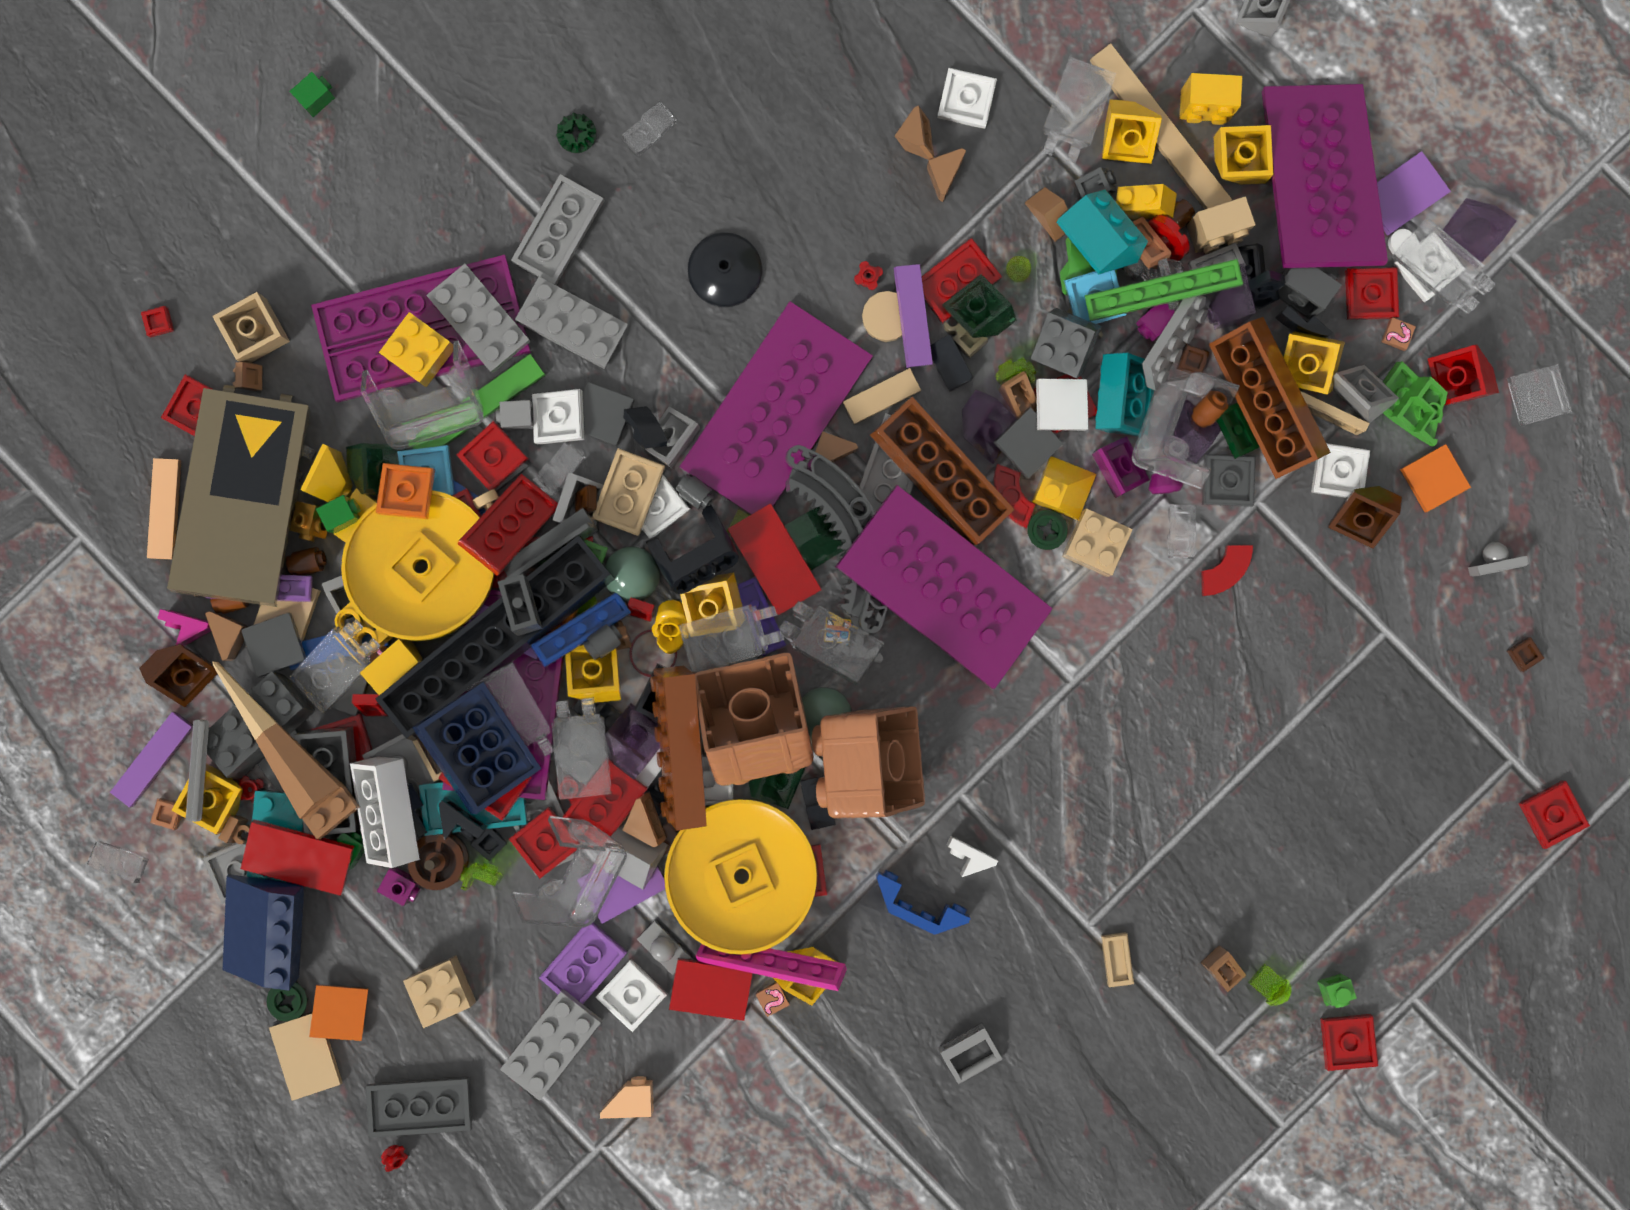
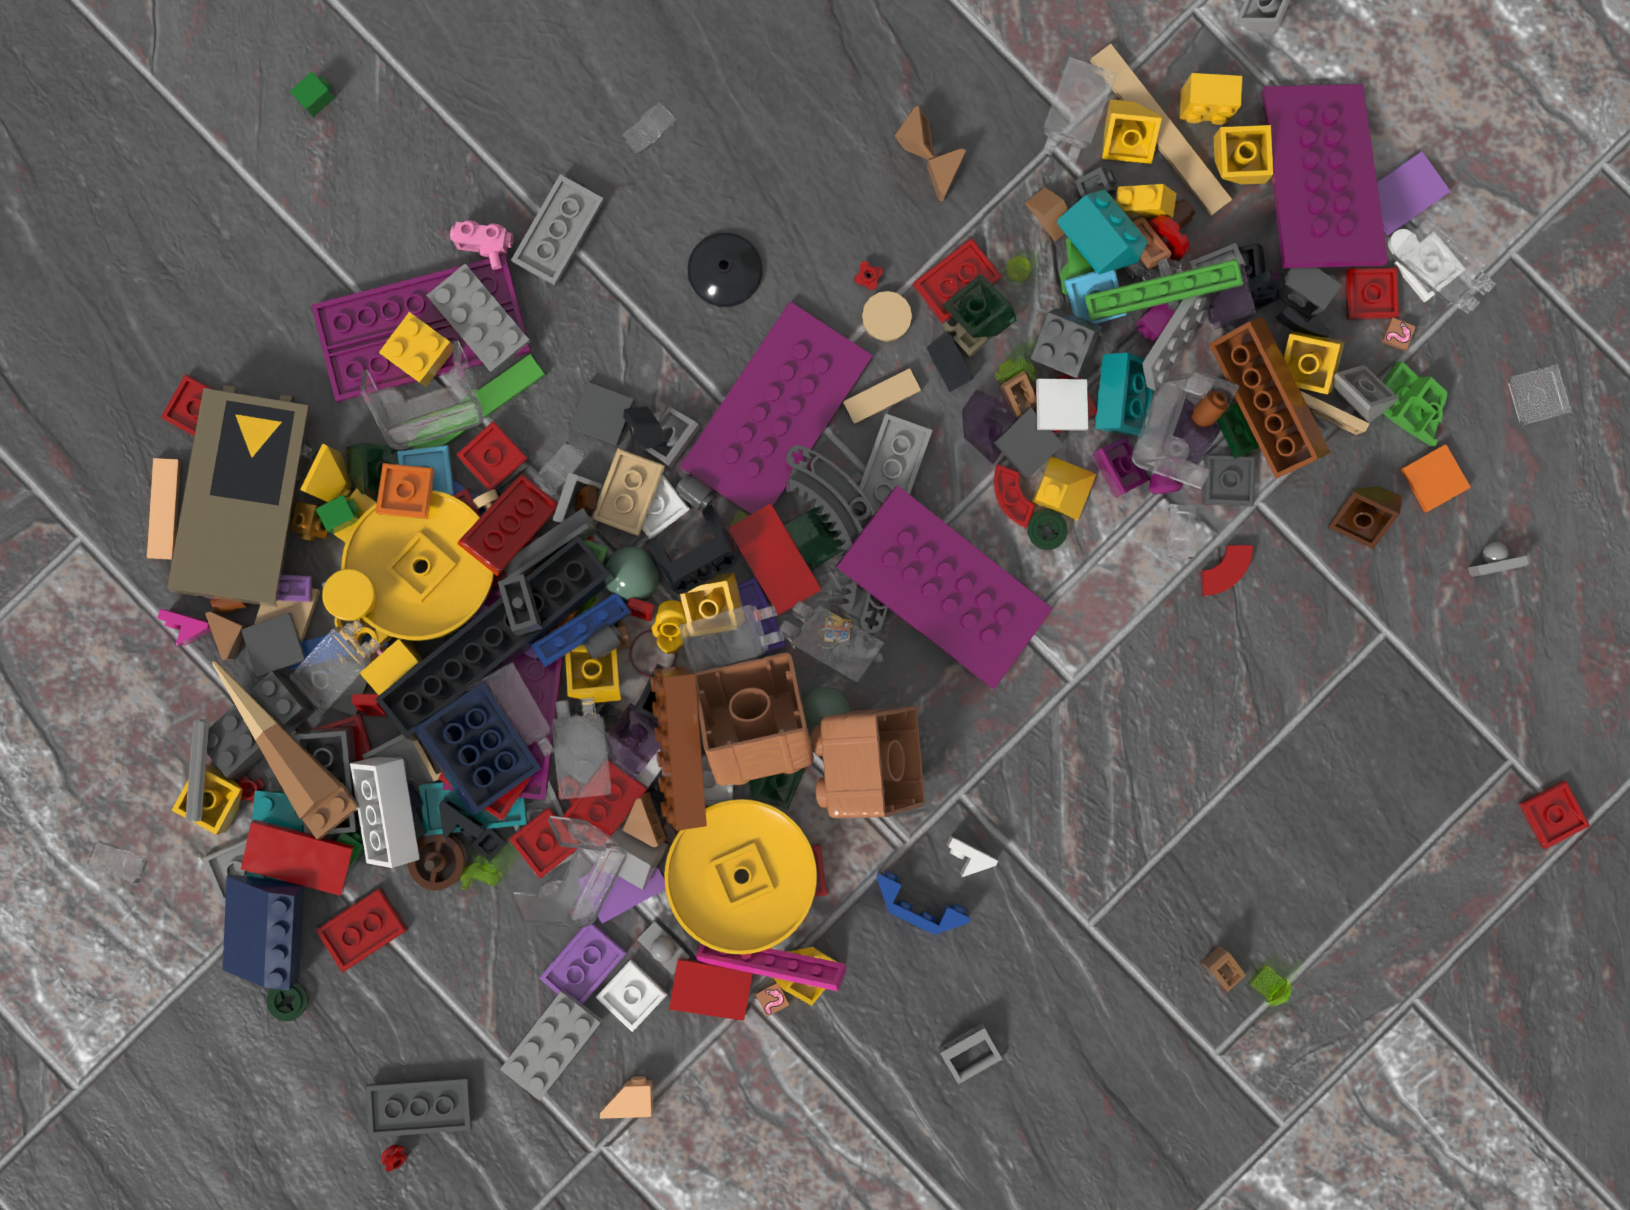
medium lavender tile [110,712,193,808] -> none
reddish brown slope [139,644,218,707] -> none
red tile [141,306,174,338] -> none
nougat tile [150,798,181,830] -> none
tan brick [212,292,290,363] -> none
medium nougat tile [218,815,250,844] -> none
medium nougat tile [233,362,262,391] -> none
tan tile [269,1012,343,1101] -> none
reddish brown brick [286,547,327,576] -> none
orange tile [309,984,369,1041] -> none
magenta brick [376,867,421,906] -> none
tan brick [403,956,476,1028] -> none
light grey brick [496,400,533,431] -> none
light grey plate [515,276,628,369] -> none
white tile [532,389,585,445] -> none
dark green gear [556,112,596,153] -> none
black slope [800,776,836,830] -> none
medium nougat slope [815,431,858,462] -> none
dark orange brick [870,396,1015,545] -> none
medium lavender tile [894,264,933,368] -> none
white tile [937,68,997,129] -> none
tan brick [1062,508,1133,577] -> none
tan tile [1101,932,1134,987] -> none
reddish brown tile [1177,344,1210,377] -> none
tan brick [1186,196,1255,254] -> none
white tile [1311,443,1370,498] -> none
bright green brick [1317,974,1357,1008] -> none
red tile [1320,1014,1378,1071] -> none
red slope [1428,344,1499,406] -> none
clear purple slope [1438,198,1517,268] -> none
reddish brown tile [1507,637,1544,672] -> none
none -> red tile [315,888,408,973]
none -> yellow tile [322,569,376,621]
none -> bright pink brick [450,220,513,270]

